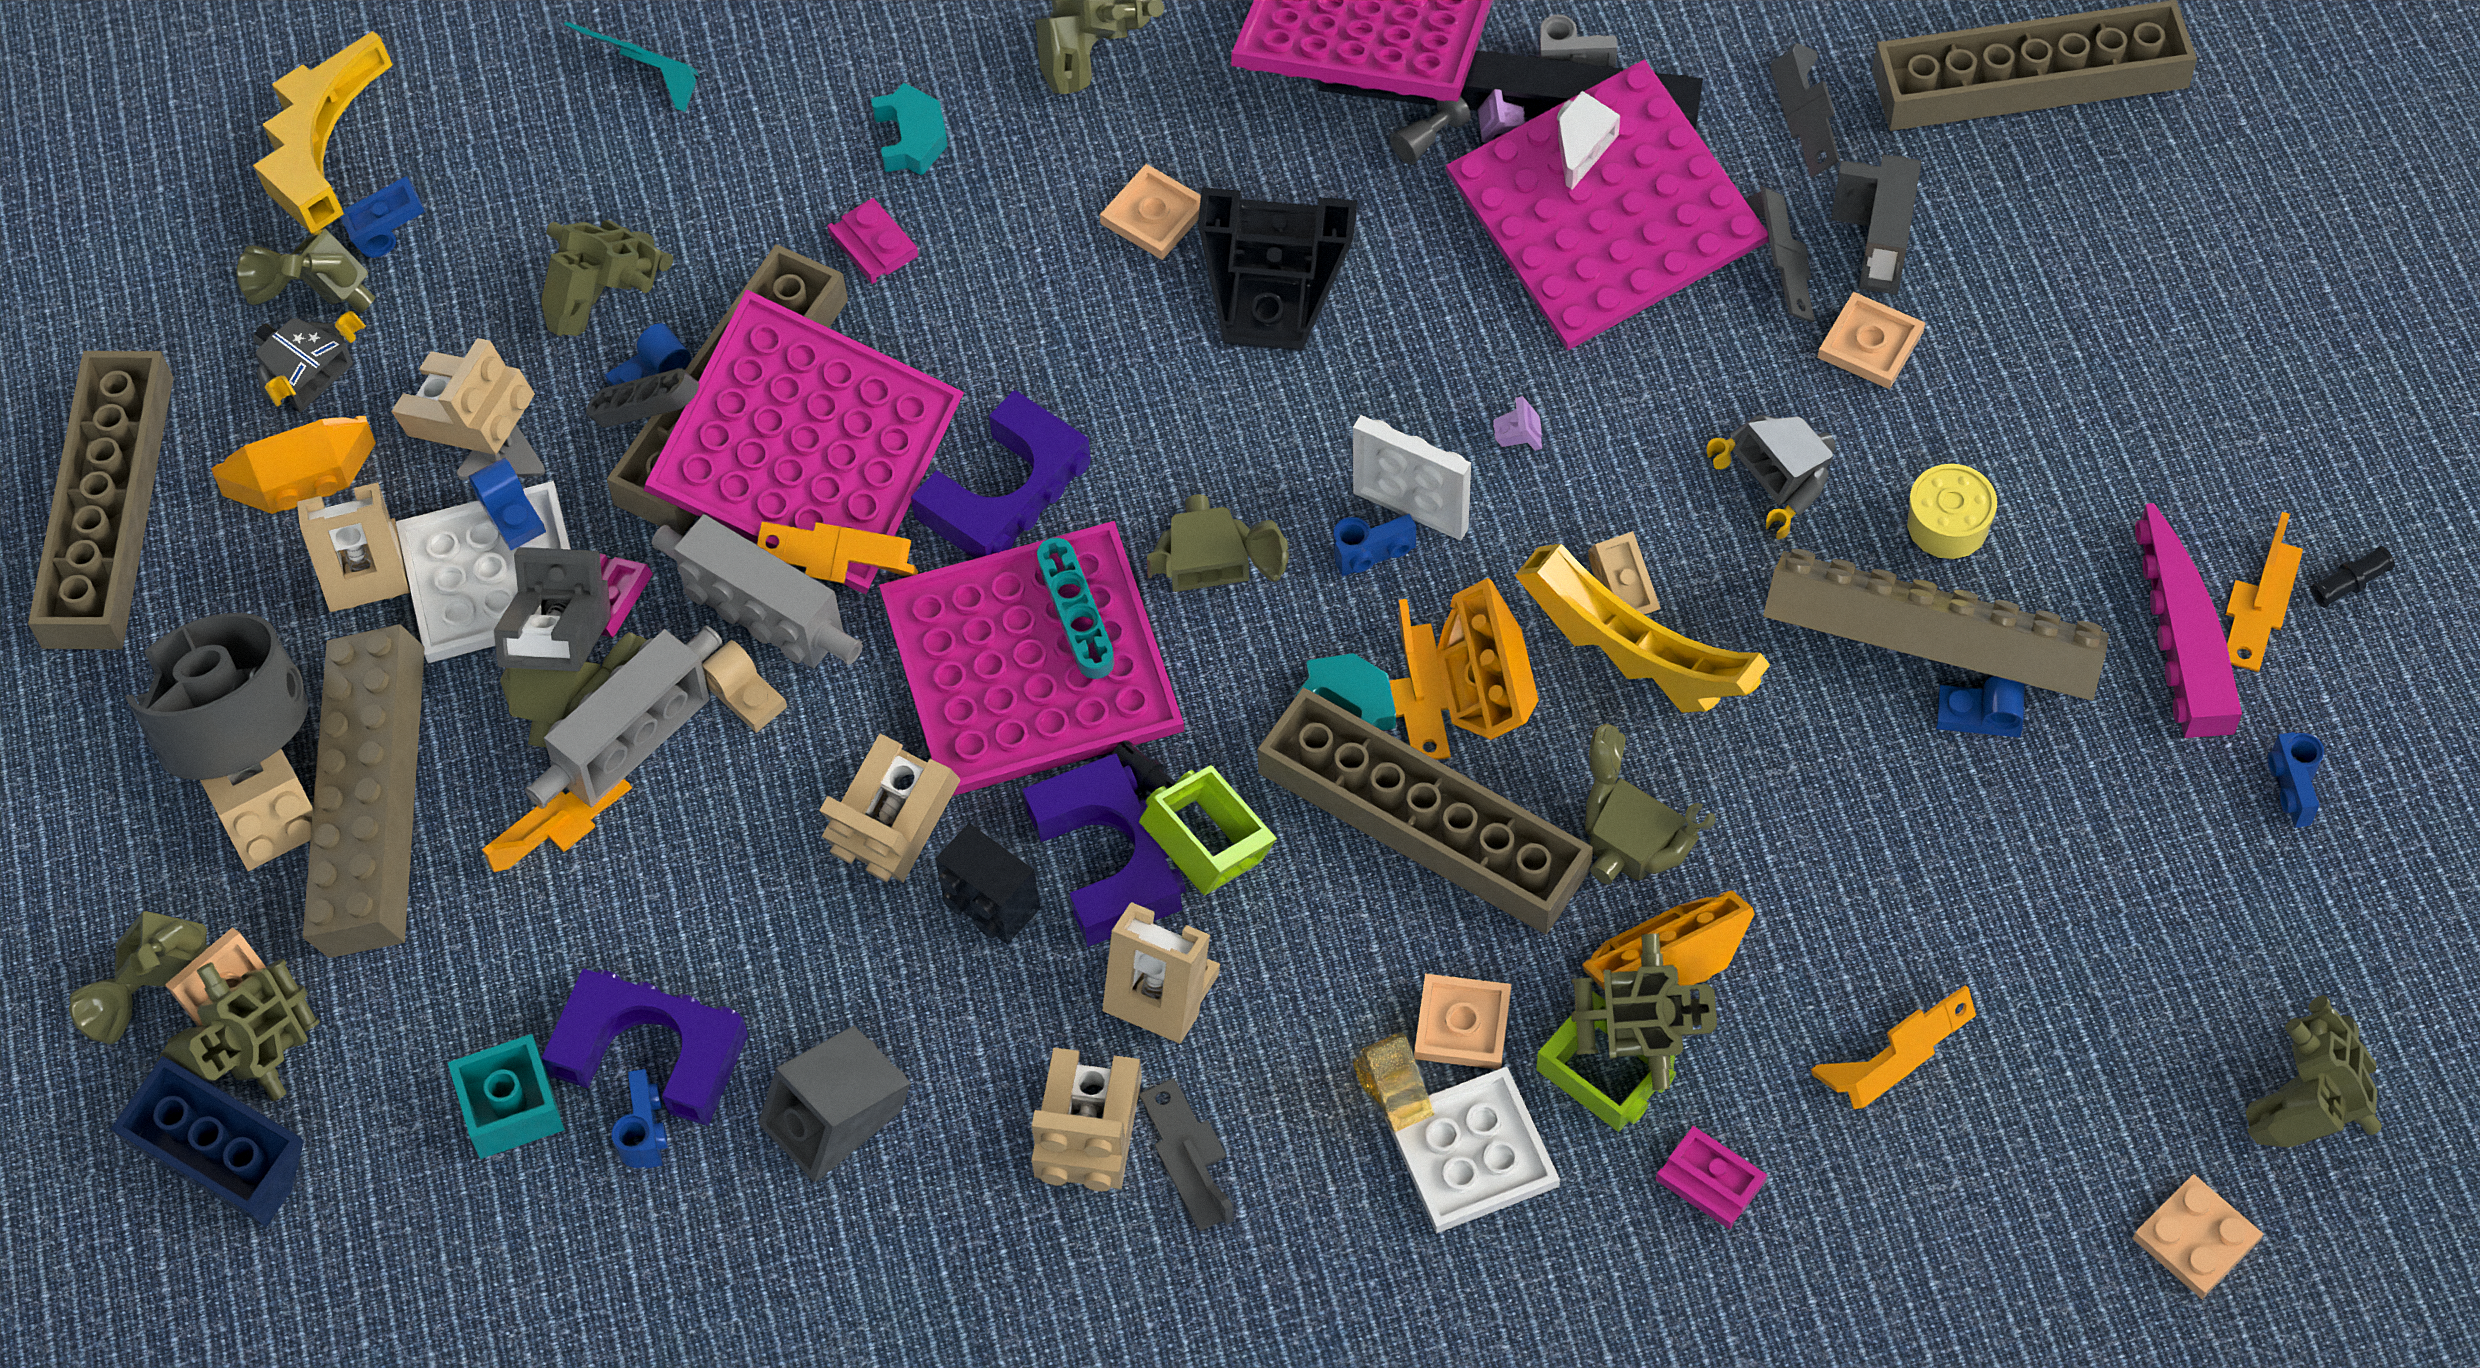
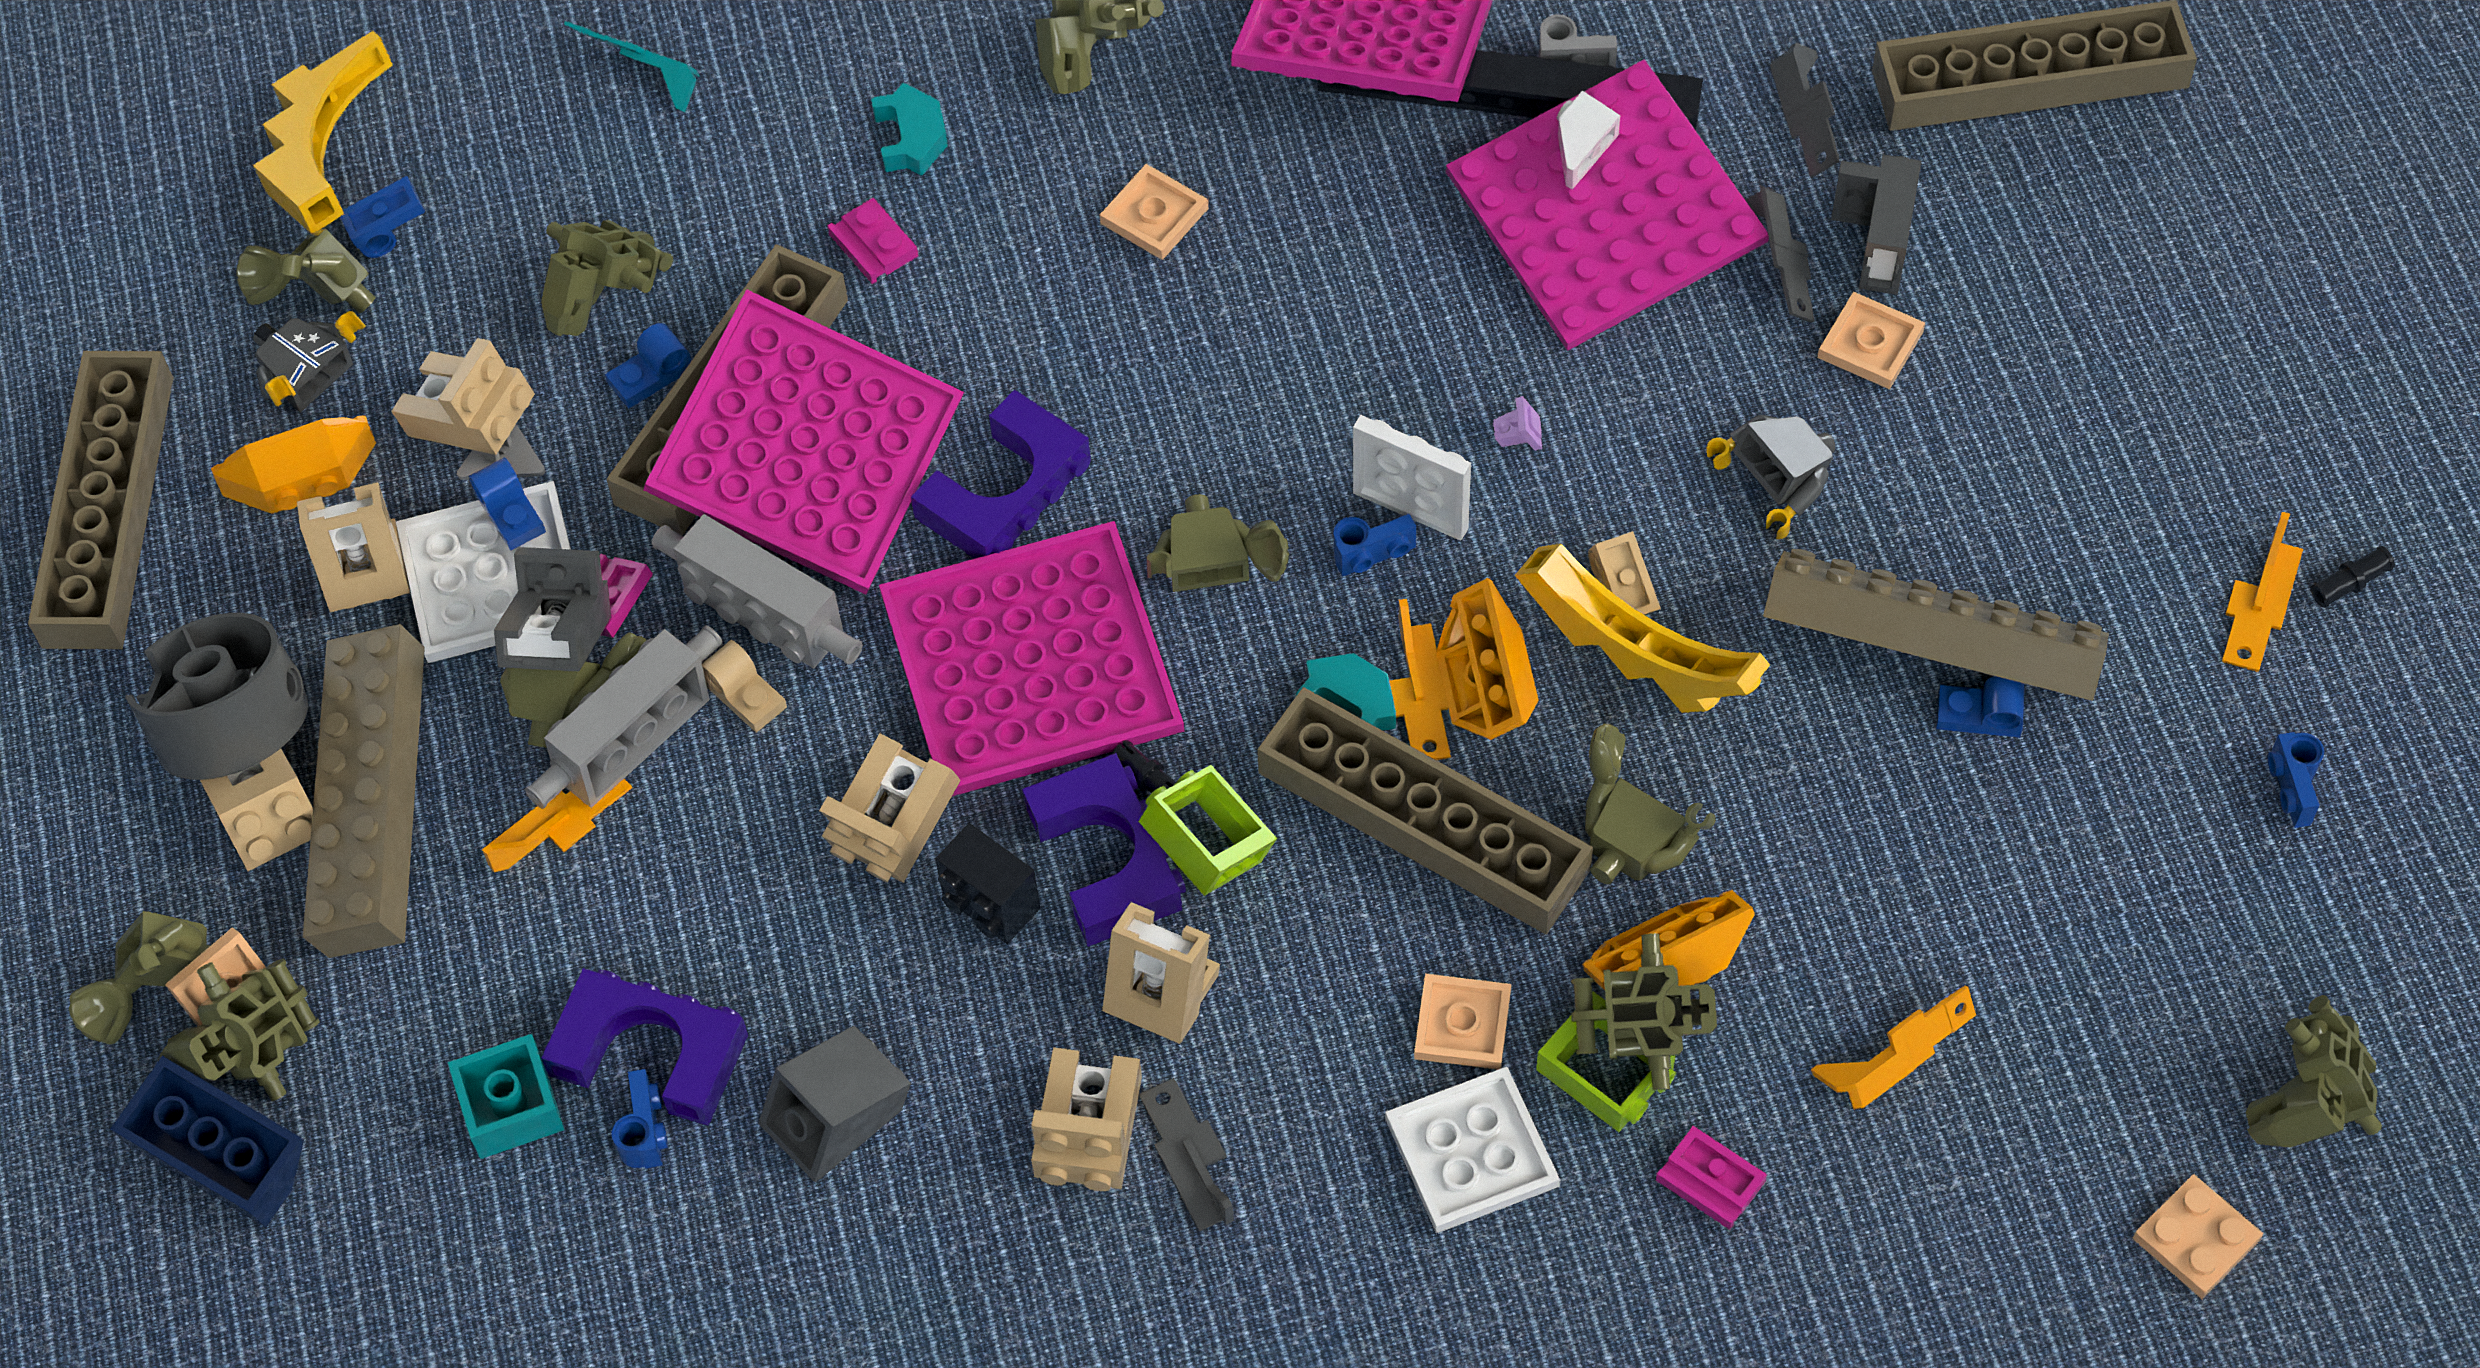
dark grey beam [586,369,699,428] -> none
light orange piece [757,521,918,584] -> none
teal beam [1037,537,1115,679] -> none
black wedge [1198,187,1358,351] -> none
clear yellow tile [1352,1032,1435,1132] -> none
dark grey piece [1389,97,1471,165] -> none
lavender brick [1478,89,1525,143] -> none
light yellow wheel [1907,464,1997,559] -> none
dark pink slope [2135,503,2242,738] -> none

